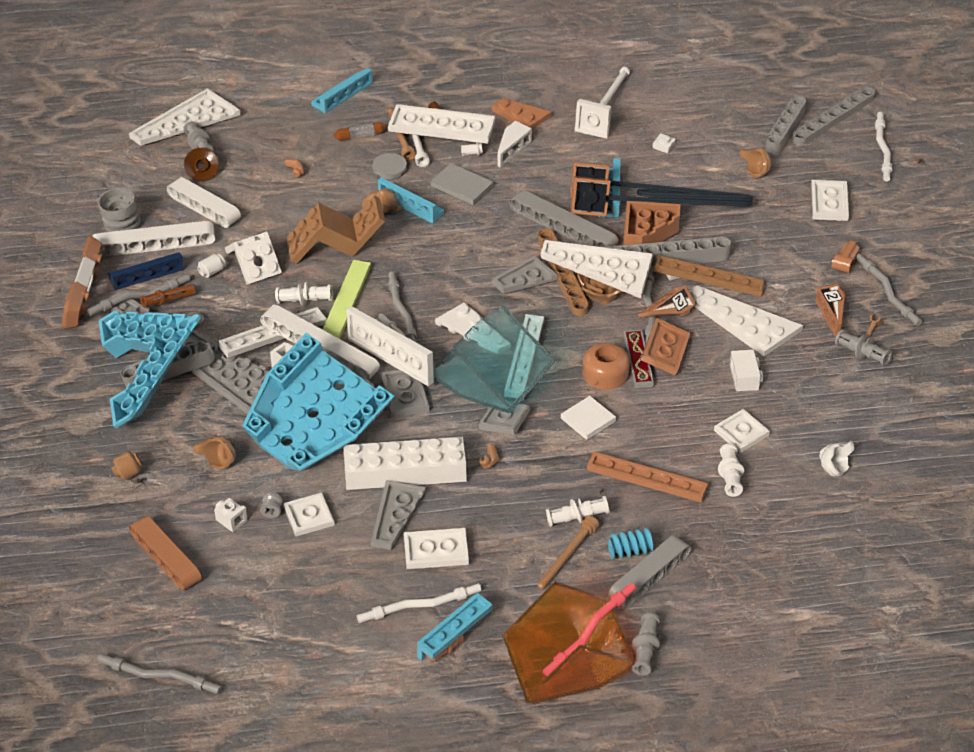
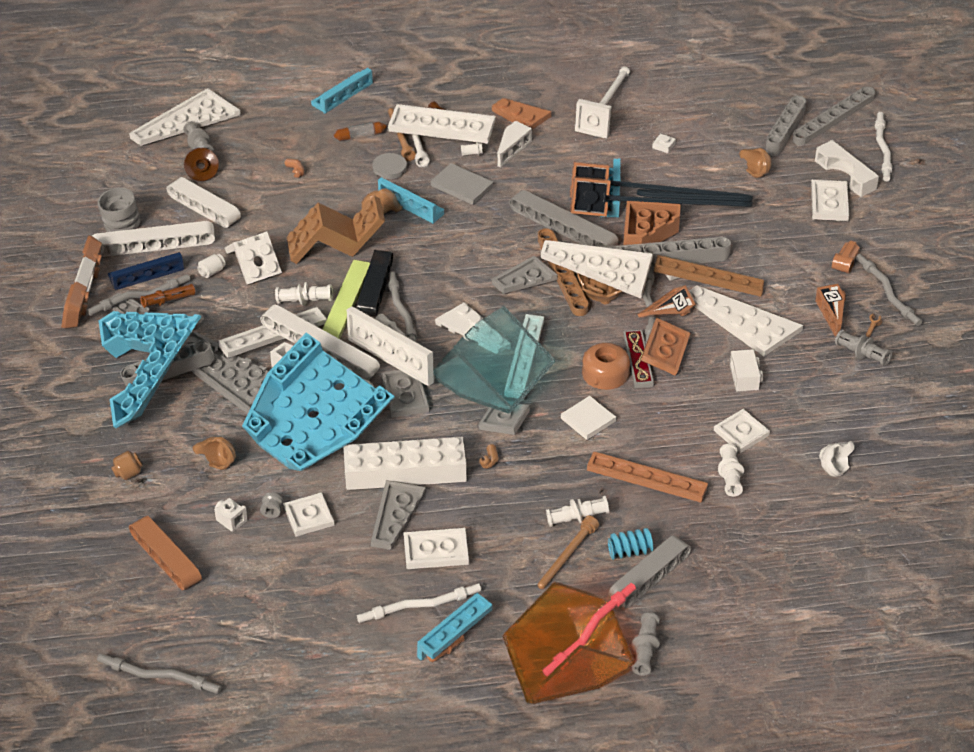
none -> black beam [357,250,393,317]
none -> white arch [815,140,879,197]

